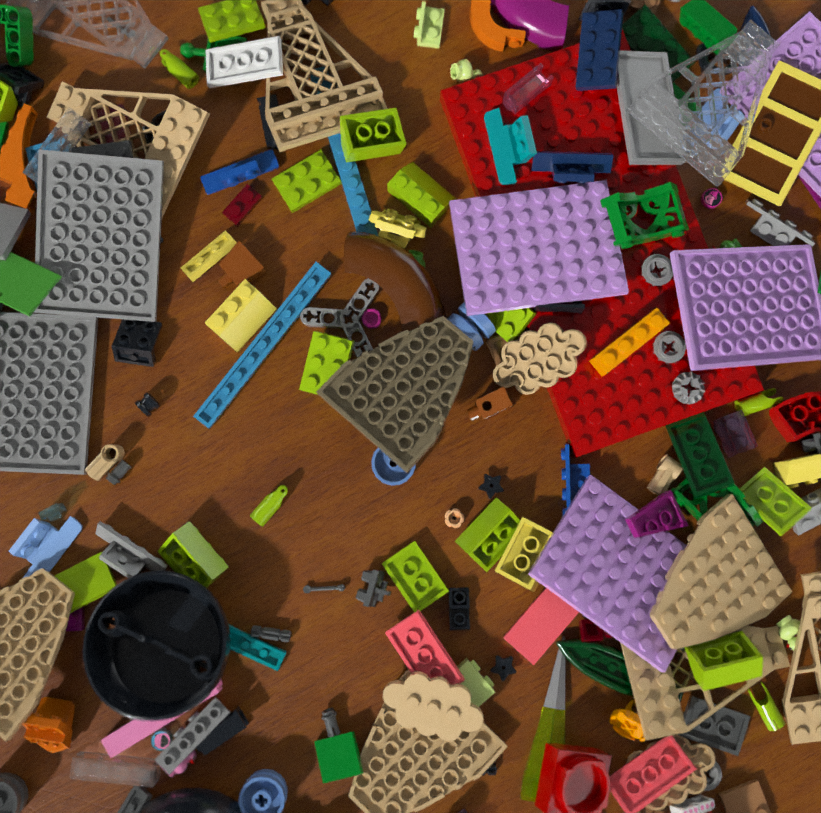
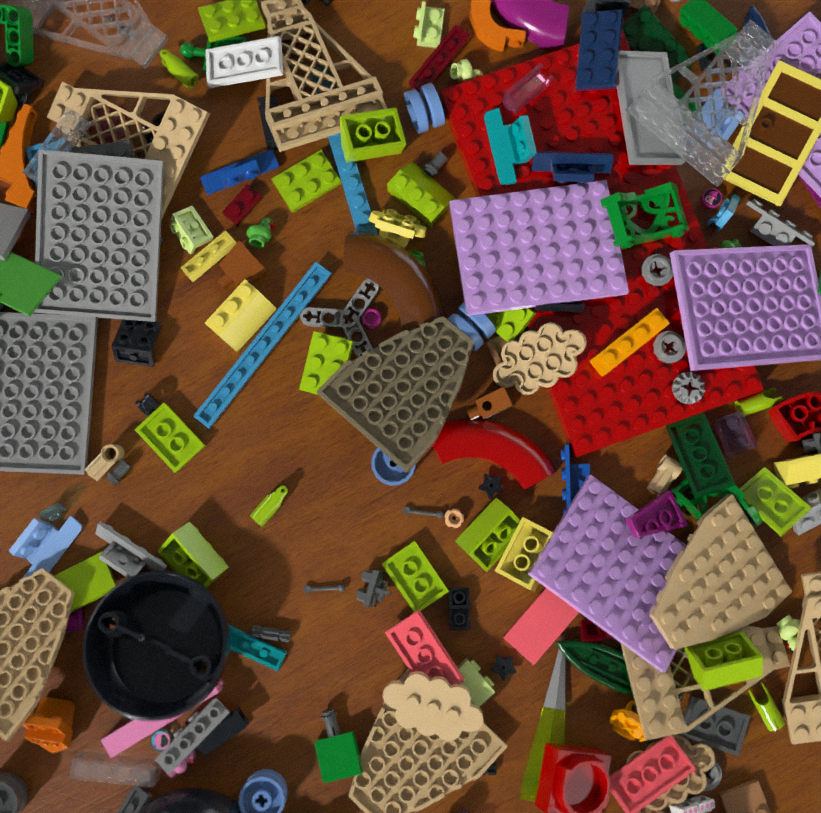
none -> lime plate [135,402,206,473]
none -> yellowish green bracket [169,206,213,254]
none -> bright green animal [246,218,275,248]
none -> dark grey hinge [403,507,444,519]
none -> medium blue wheel [404,83,445,134]
none -> dark red plate [409,24,471,93]
none -> dark grey pin [424,152,448,177]
none -> red brick [432,419,557,490]
none -> dark azure plate [707,194,741,232]

